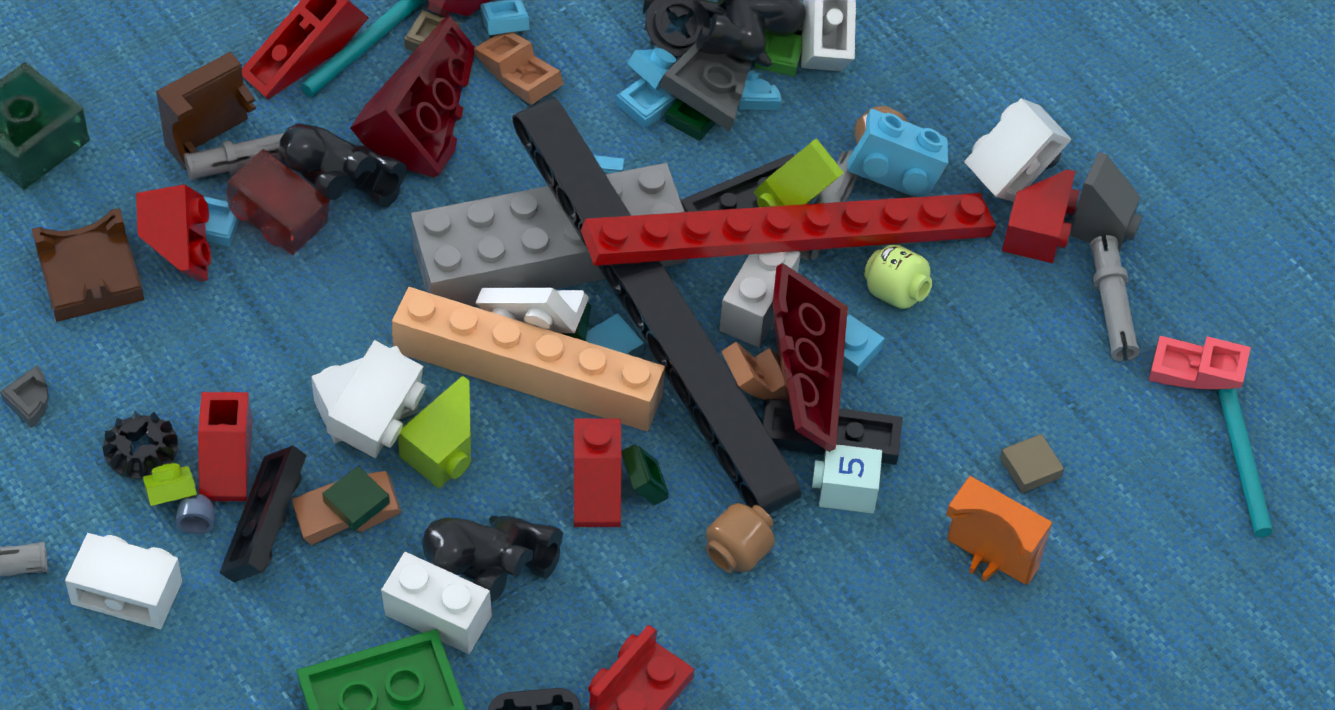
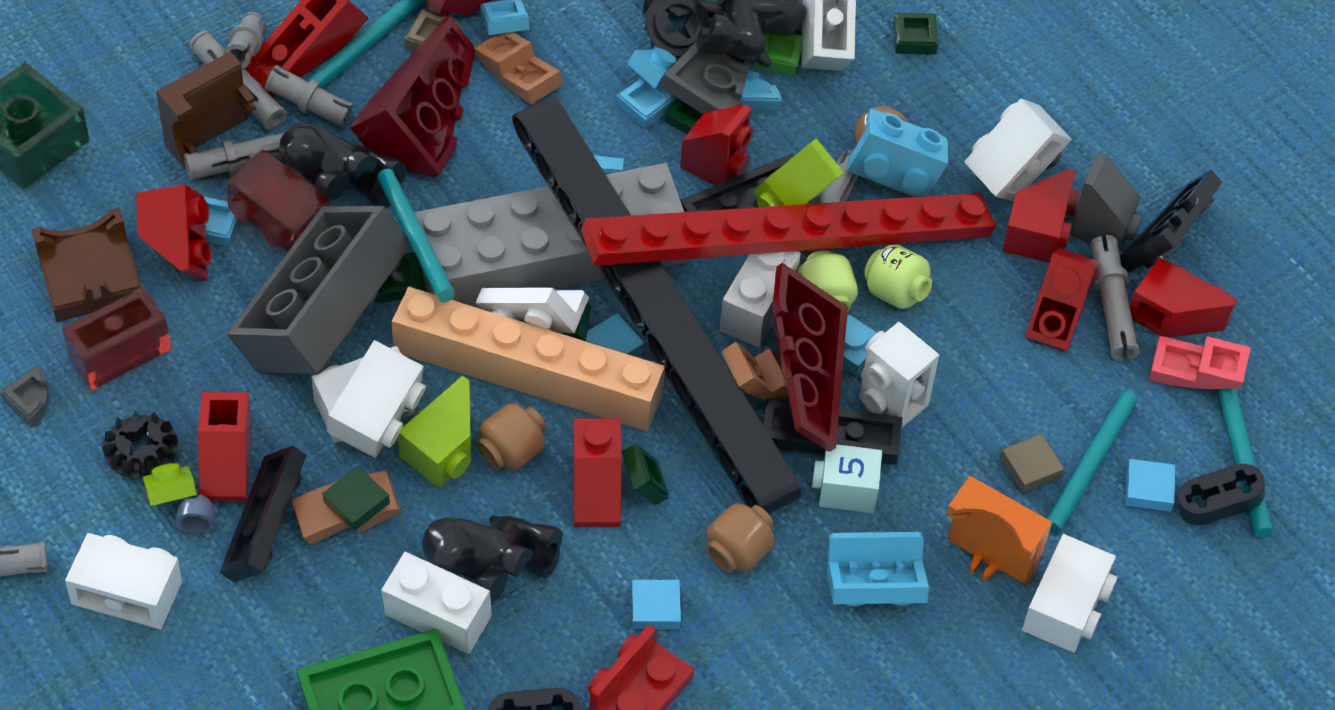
none -> clear red brick [62,287,171,391]
none -> light grey pin [189,30,287,131]
none -> light grey pin [223,12,267,69]
none -> dark grey brick [227,206,411,375]
none -> light grey pin [264,65,353,128]
none -> teal bar [377,169,455,302]
none -> dark green tile [378,252,425,303]
none -> medium nougat head [476,403,546,472]
none -> medium azure tile [632,580,681,630]
none -> red slope [680,104,753,185]
none -> yellowish green head [797,250,858,312]
none -> medium azure bracket [827,532,929,606]
none -> white brick [859,322,940,428]
none -> dark green tile [893,13,938,55]
none -> white brick [1022,534,1118,653]
none -> red slope [1025,248,1100,351]
none -> teal bar [1046,390,1138,534]
none -> black wing [1120,169,1222,273]
none -> medium azure tile [1125,459,1175,512]
none -> red slope [1130,257,1238,338]
none -> black beam [1178,464,1265,525]

